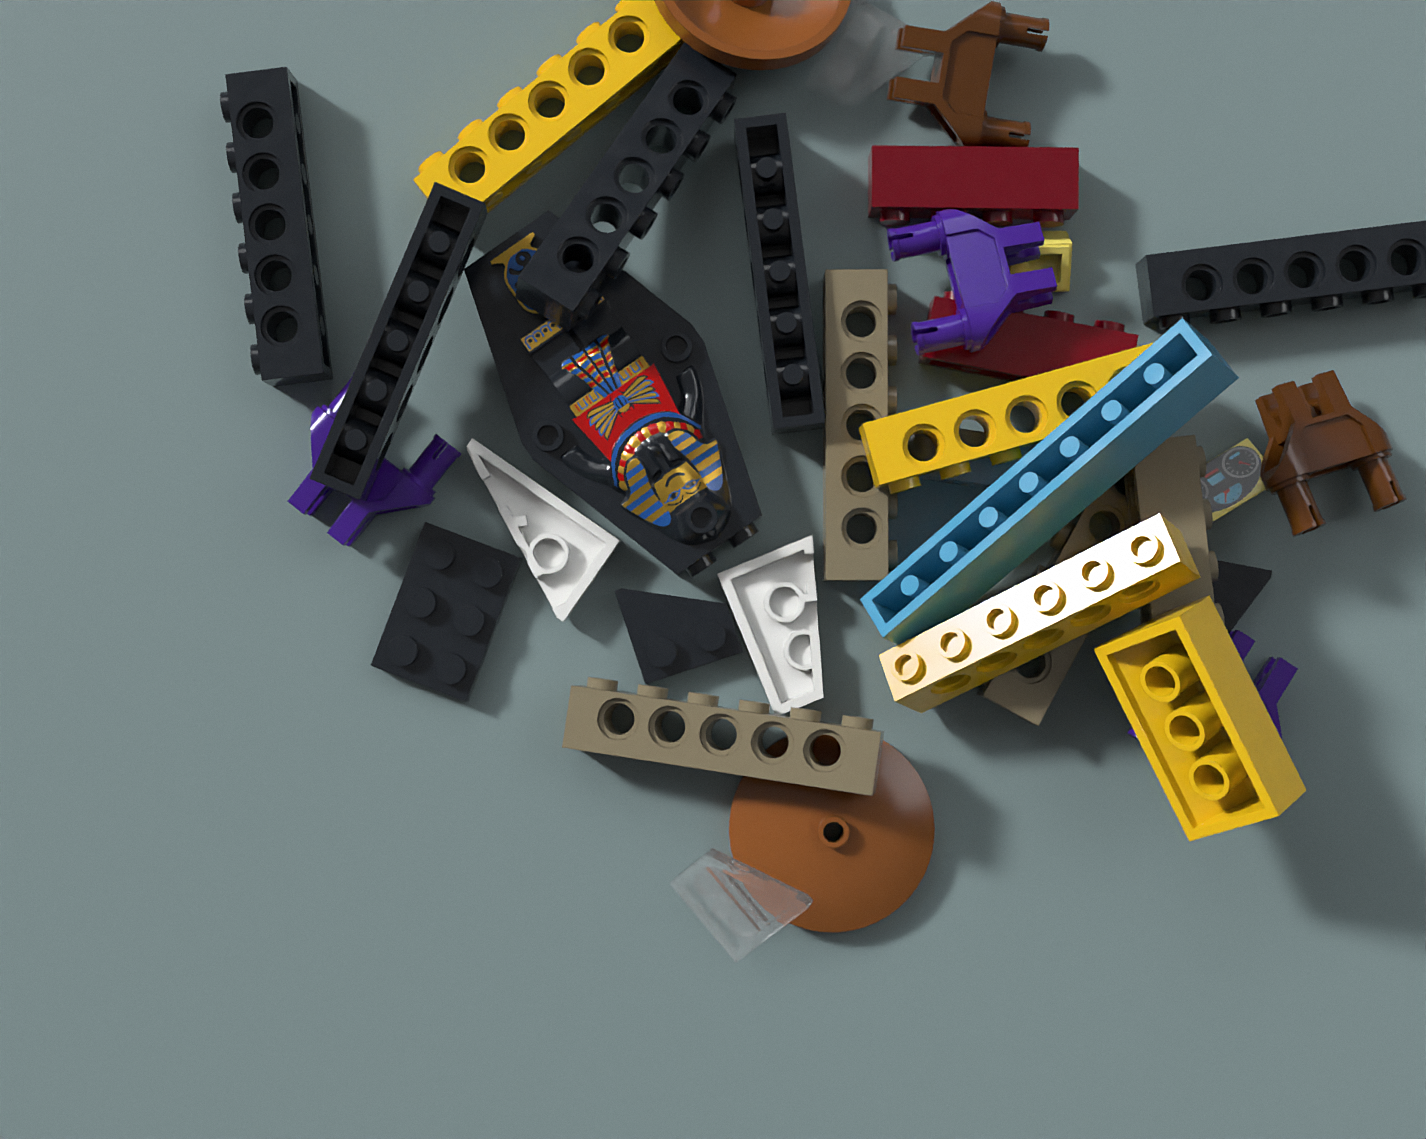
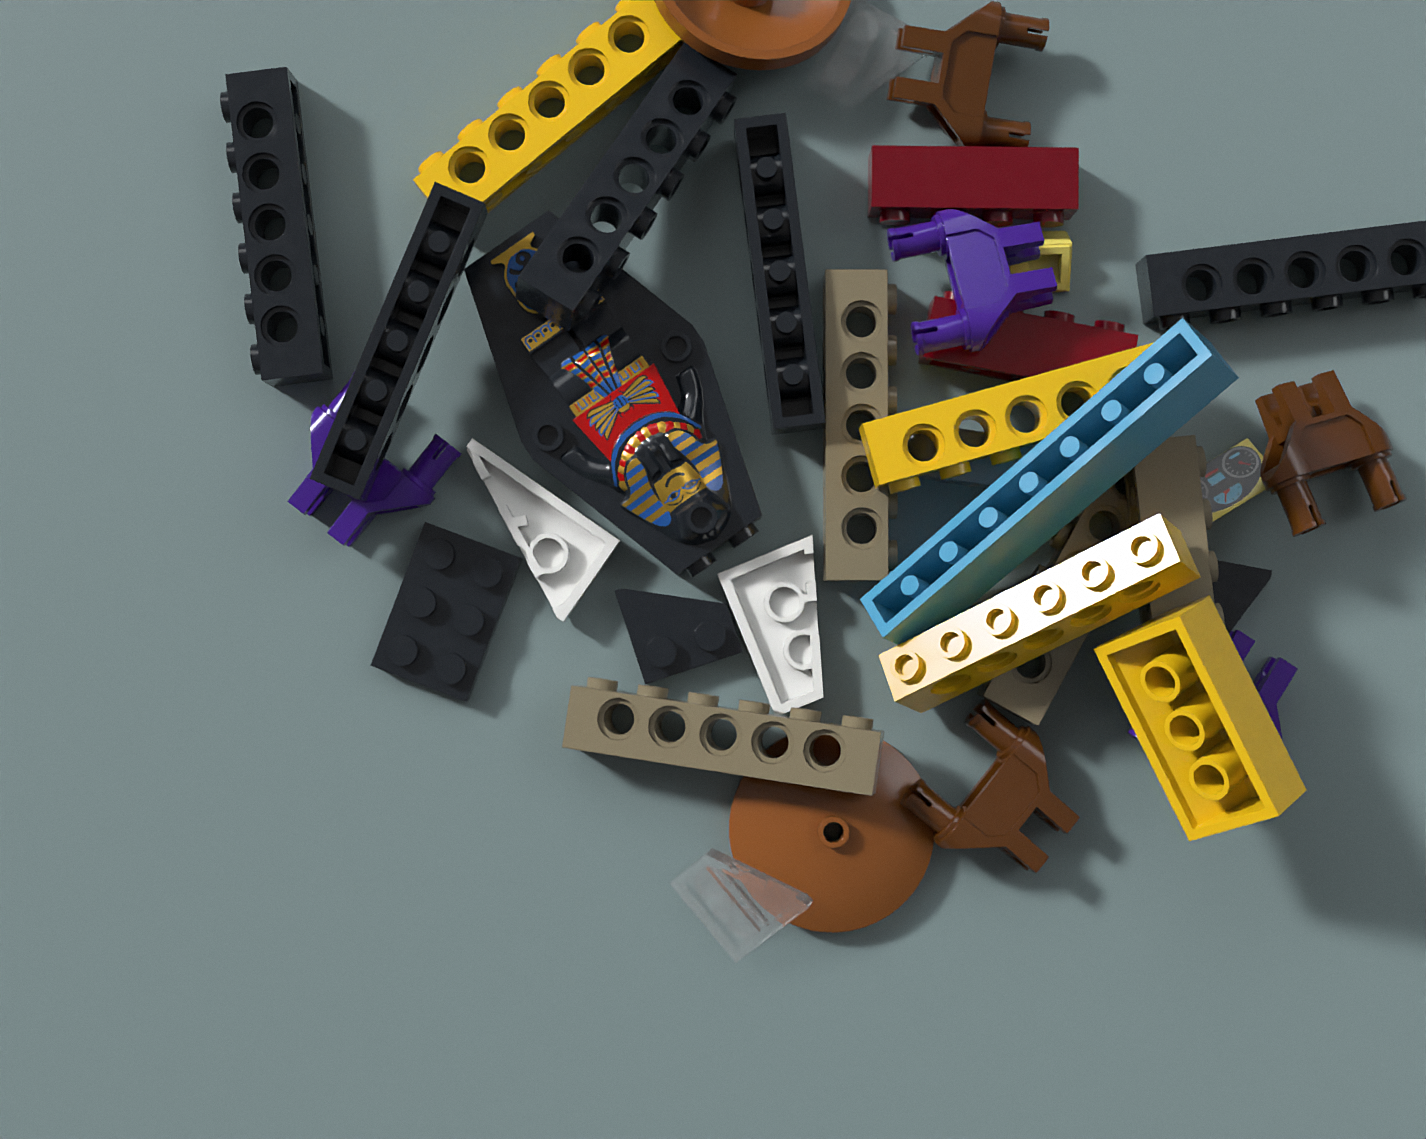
none -> reddish brown connector [900,698,1080,873]

